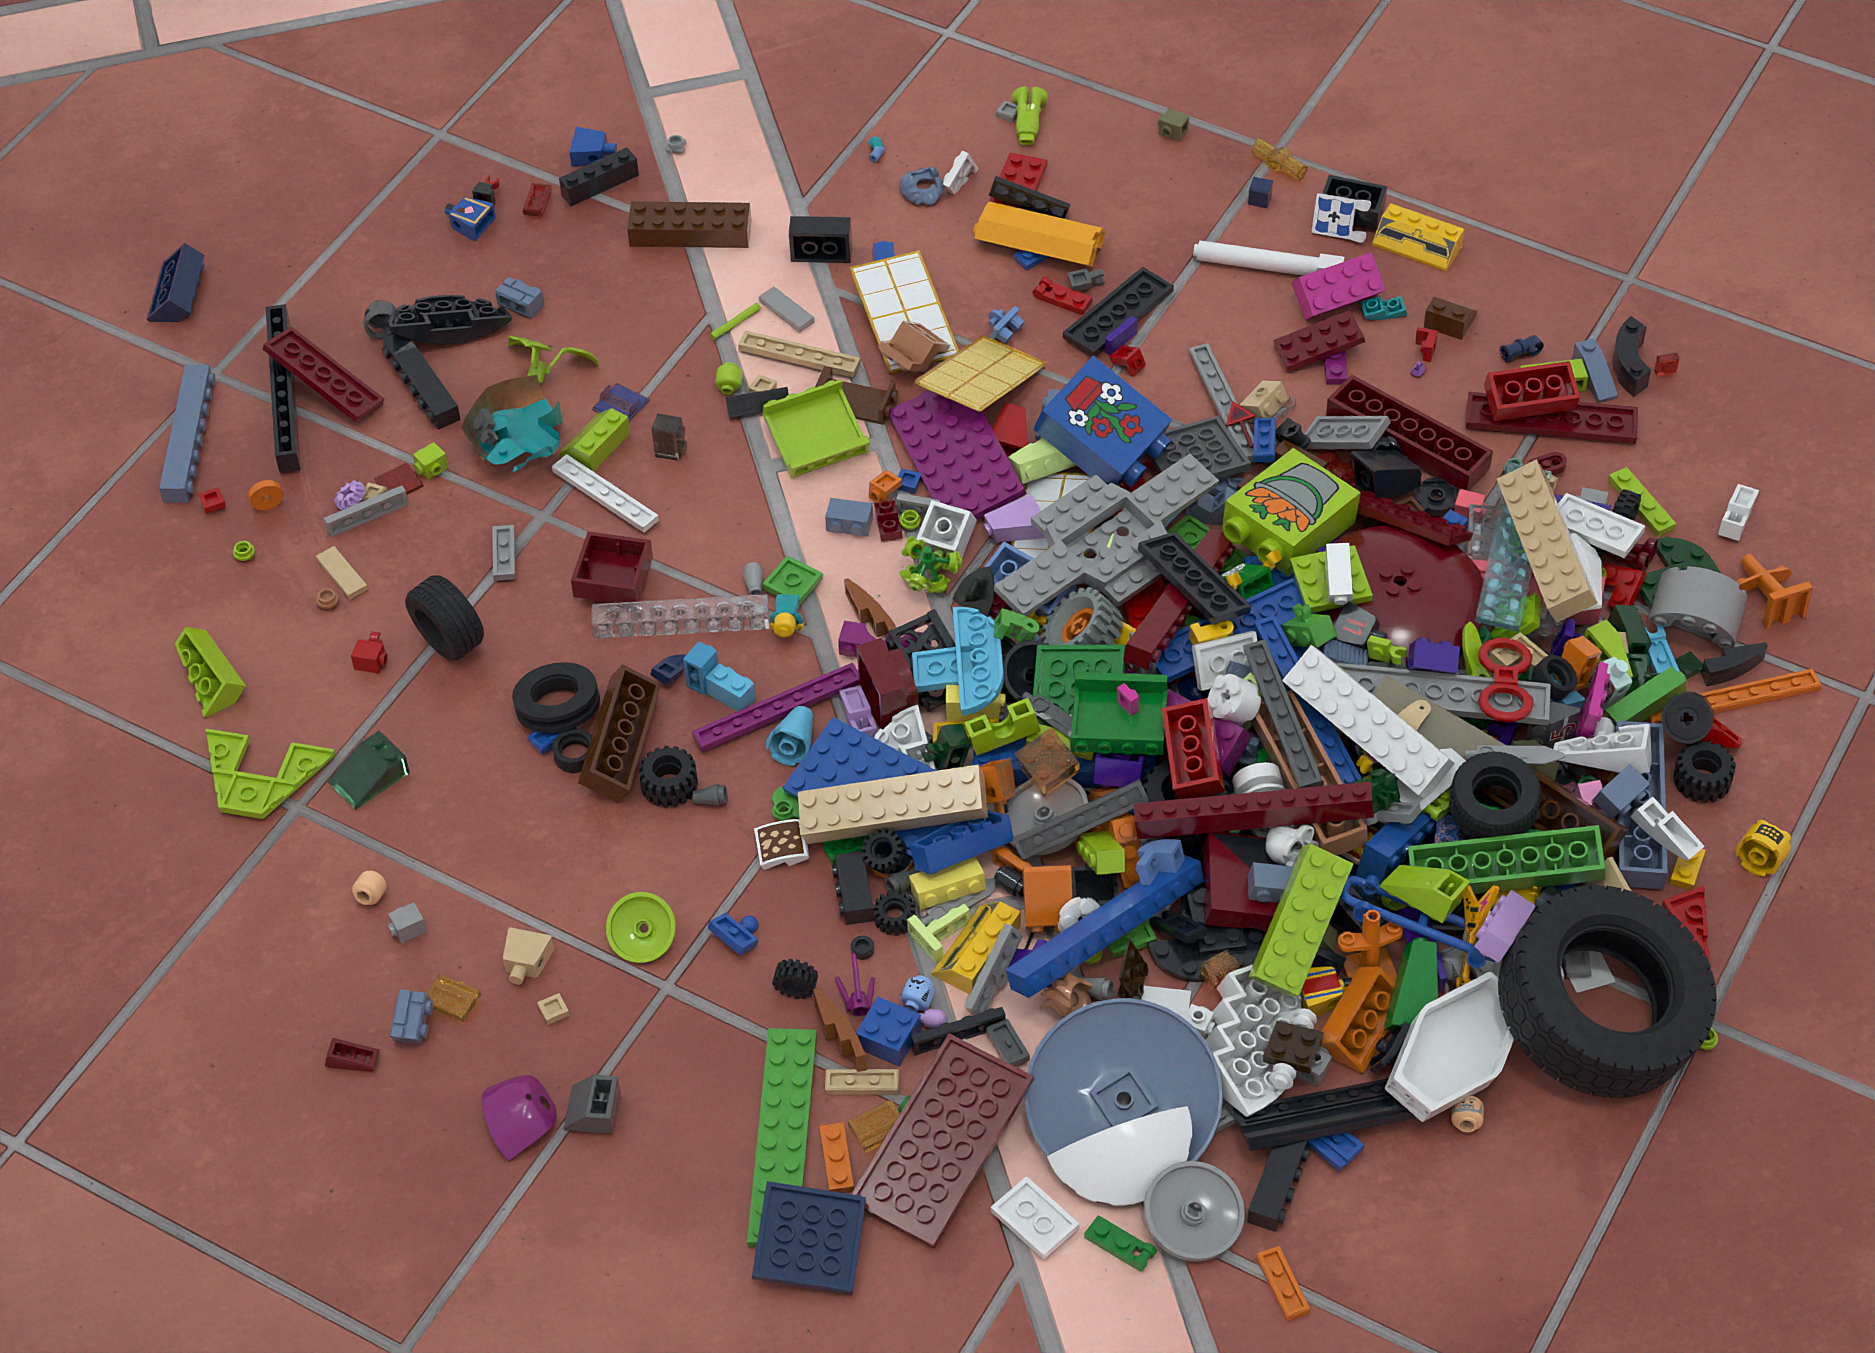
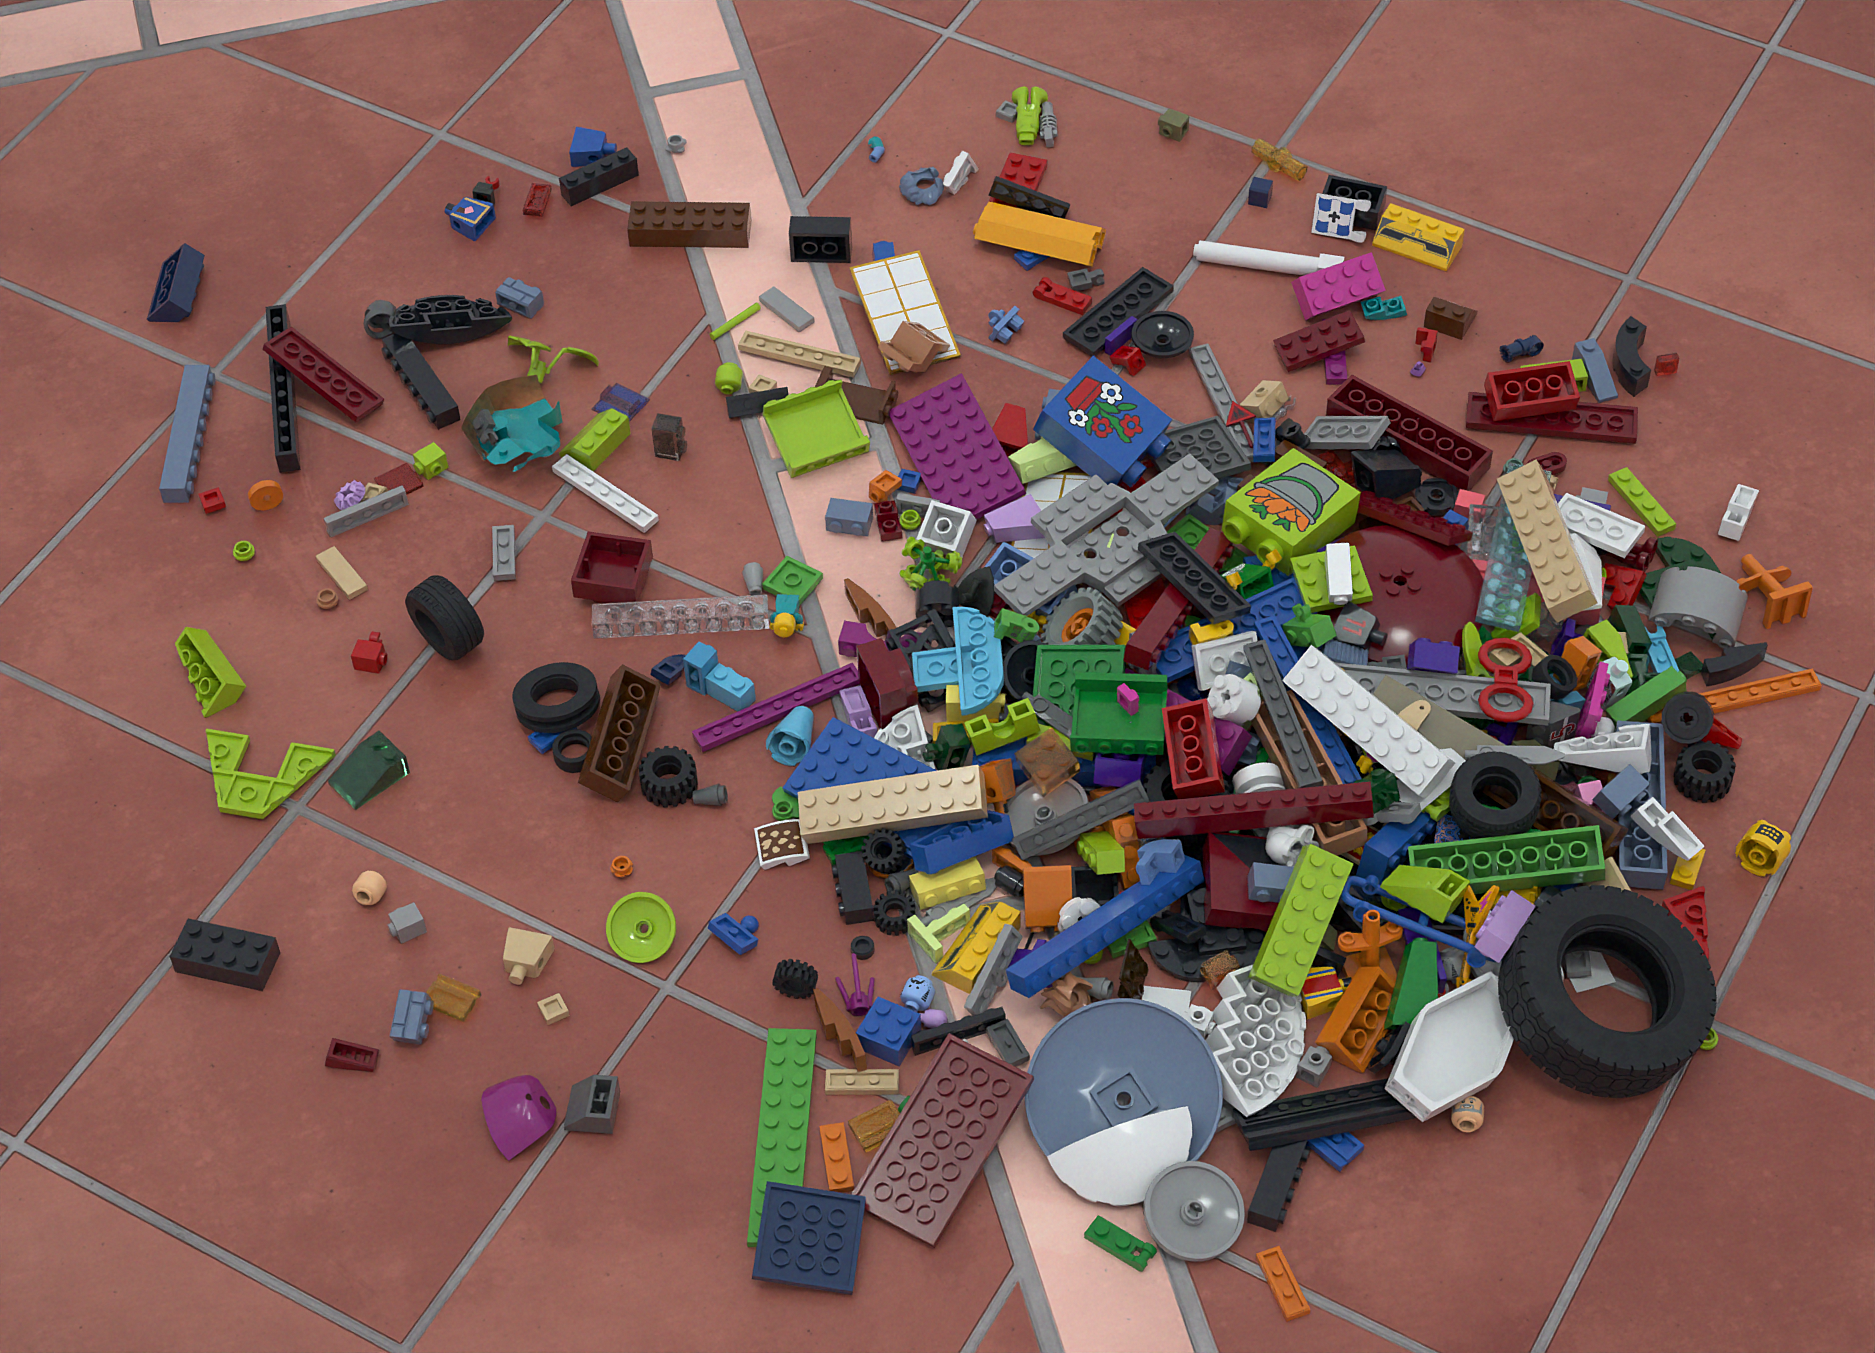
clear yellow piece [914,335,1047,412] -> none
white plate [991,1176,1079,1260] -> none
dark brown plate [1263,1008,1324,1089] -> none
lime plate [1367,635,1407,665] -> none
black tyre [1612,489,1641,521] -> none
none -> black brick [169,918,280,991]
none -> orange plate [610,856,633,878]
none -> black brick [915,580,959,628]
none -> light grey hinge [1039,102,1058,147]
none -> black dish [1132,311,1194,358]

